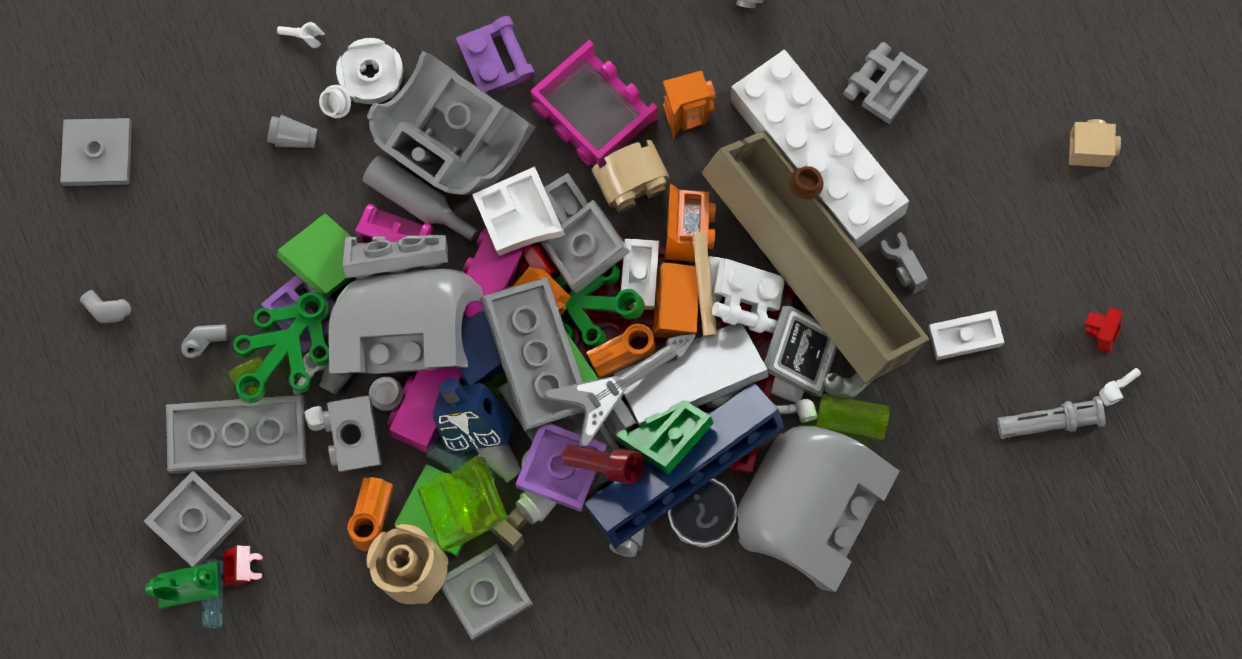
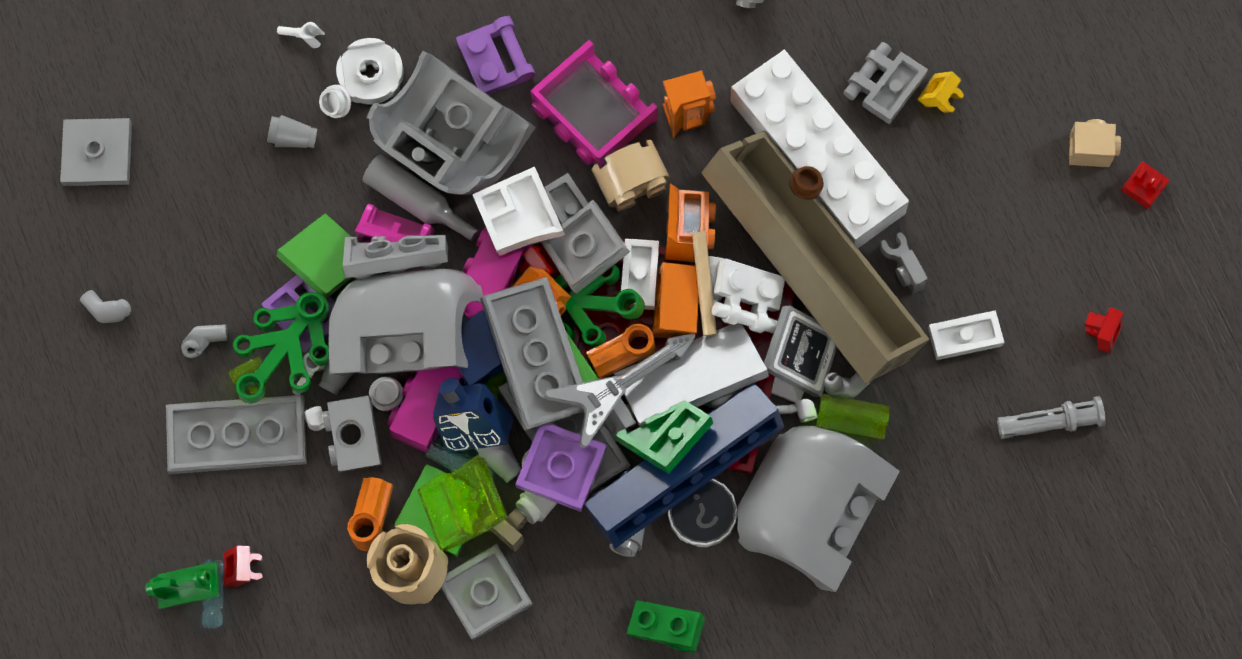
light grey plate [144,471,244,567] -> none
dark red piece [562,444,644,484] -> none
white hand [1099,368,1141,407] -> none
none -> green plate [627,600,705,653]
none -> yellow tile [917,71,964,113]
none -> red tile [1121,161,1170,209]

